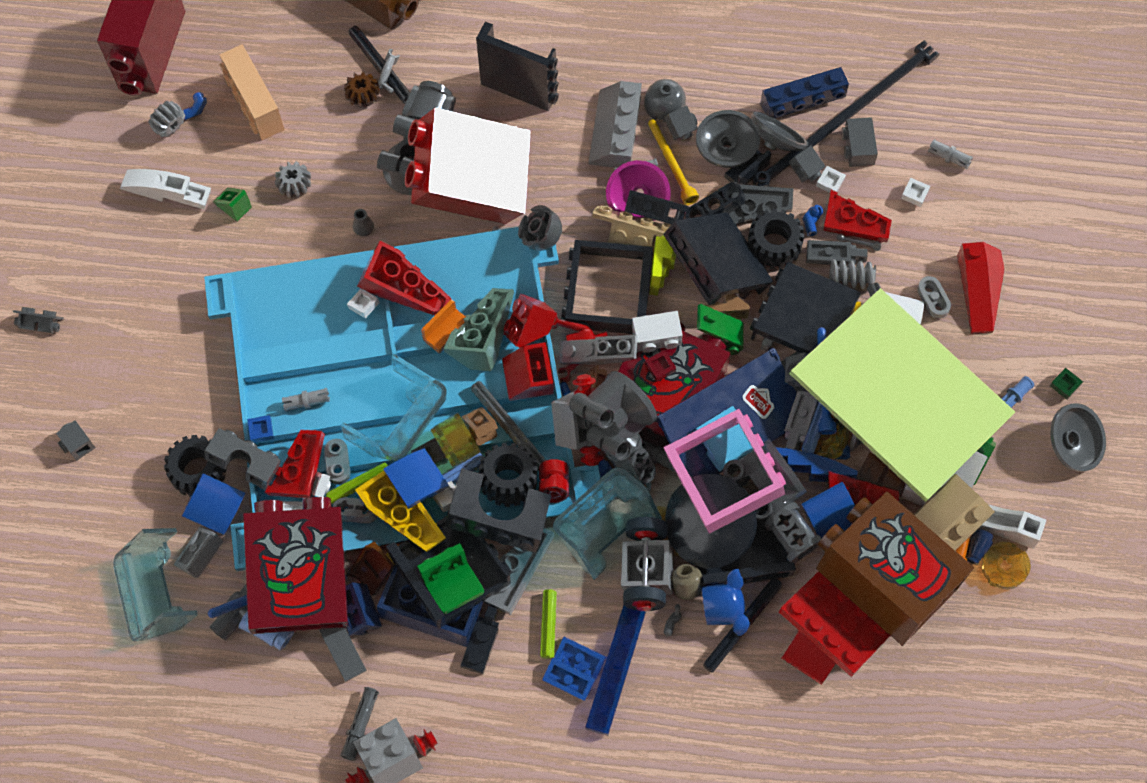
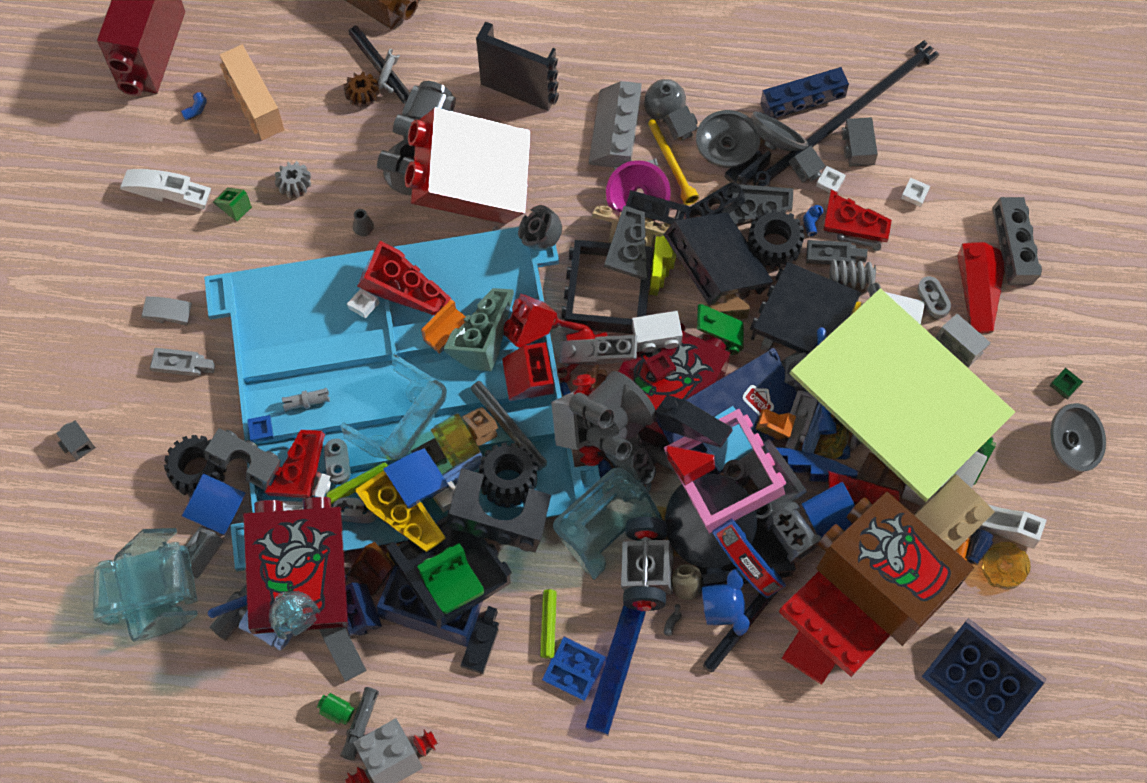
dark grey hinge [13,307,64,334] -> none
light grey gear [148,101,185,137] -> none
light grey wing [483,528,555,615] -> none
red wheel [539,459,569,503] -> none
light grey pin [928,139,973,169] -> none
medium blue axle [1001,376,1034,408] -> none
none -> clear light blue windscreen [93,542,198,626]
none -> light grey slope [141,296,192,326]
none -> light grey hinge [150,348,215,376]
none -> clear light blue cylinder [269,591,320,639]
none -> green brick [317,693,355,725]
none -> dark grey wing [604,206,647,281]
none -> black slope [655,395,733,448]
none -> red slope [666,446,715,485]
none -> slope [712,518,786,598]
none -> orange panel [756,409,796,440]
none -> dark blue slope [922,618,1046,739]
none -> light grey hinge [936,314,991,368]
none -> dark grey brick [992,197,1042,285]

